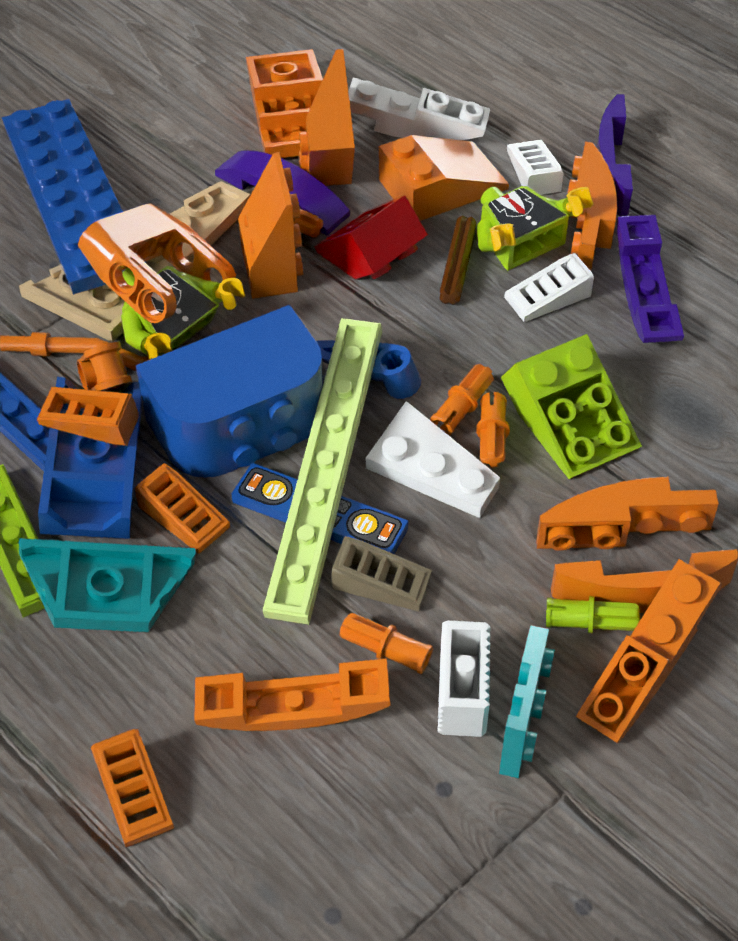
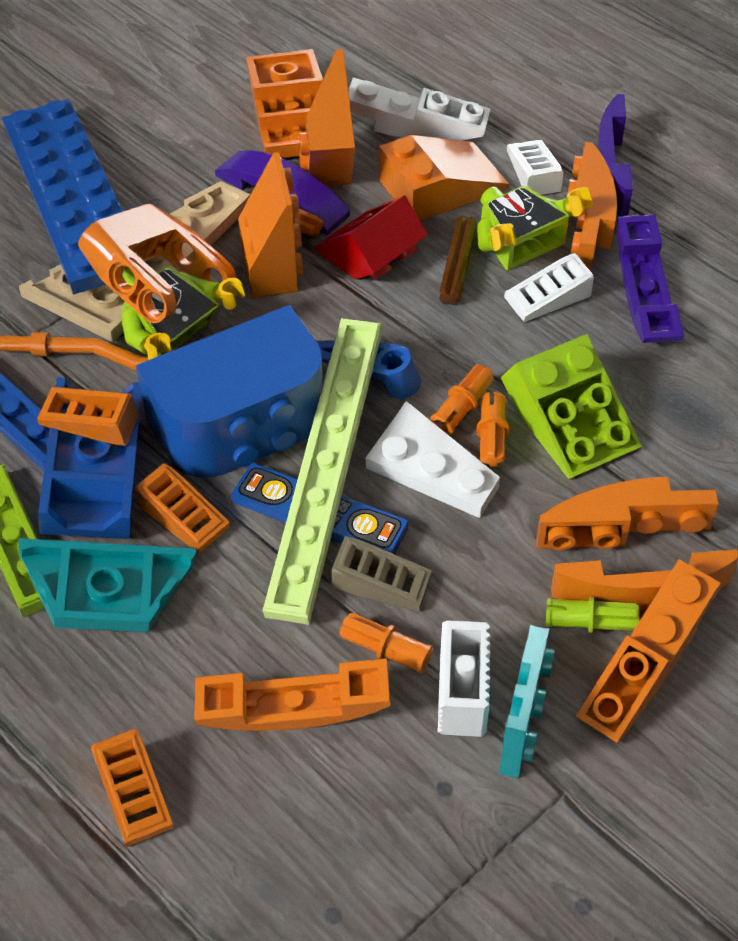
orange piece [77,341,132,391] -> none

